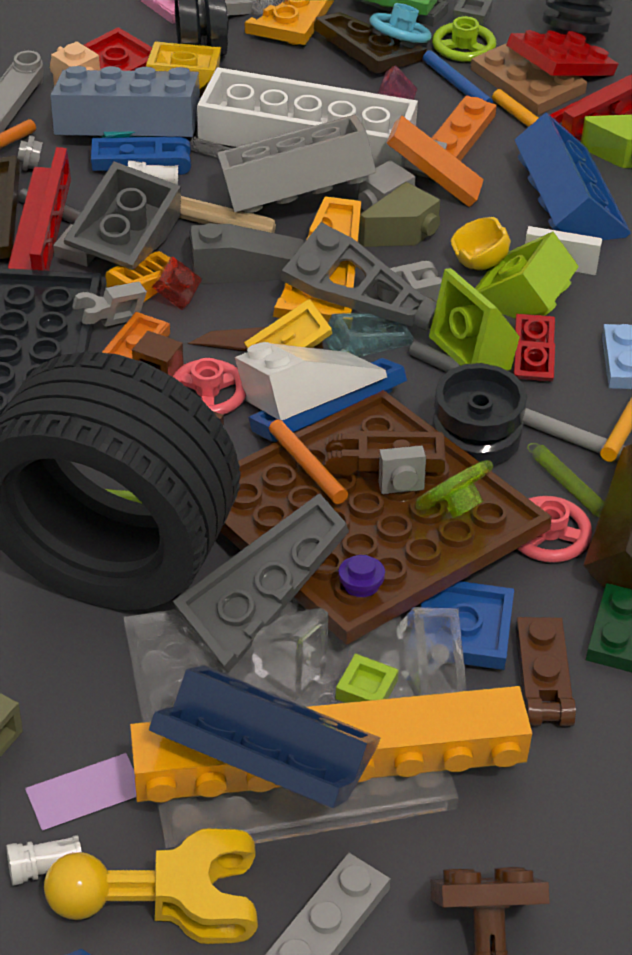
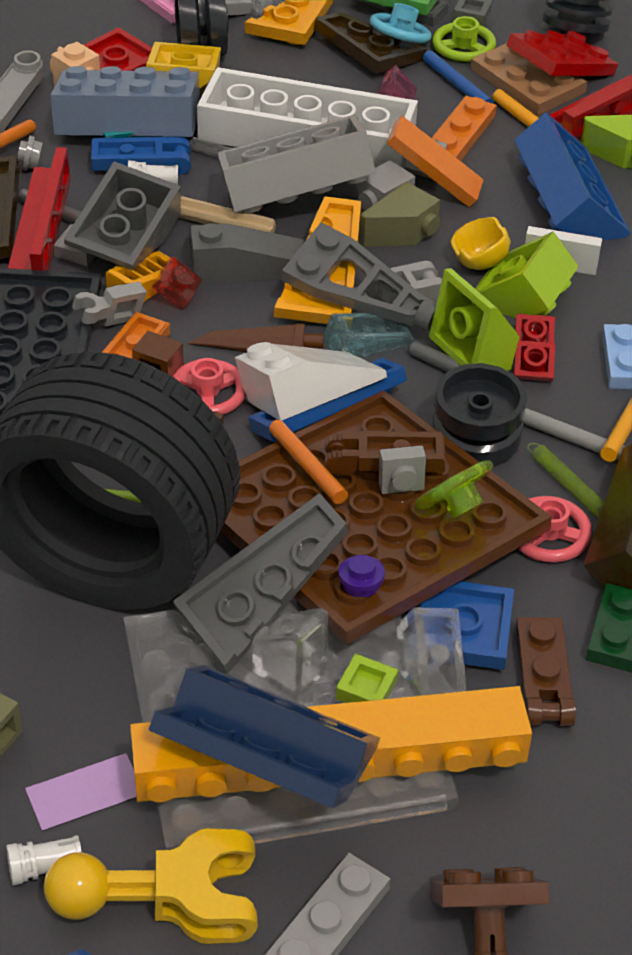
yellow plate [244,299,333,349] -> none

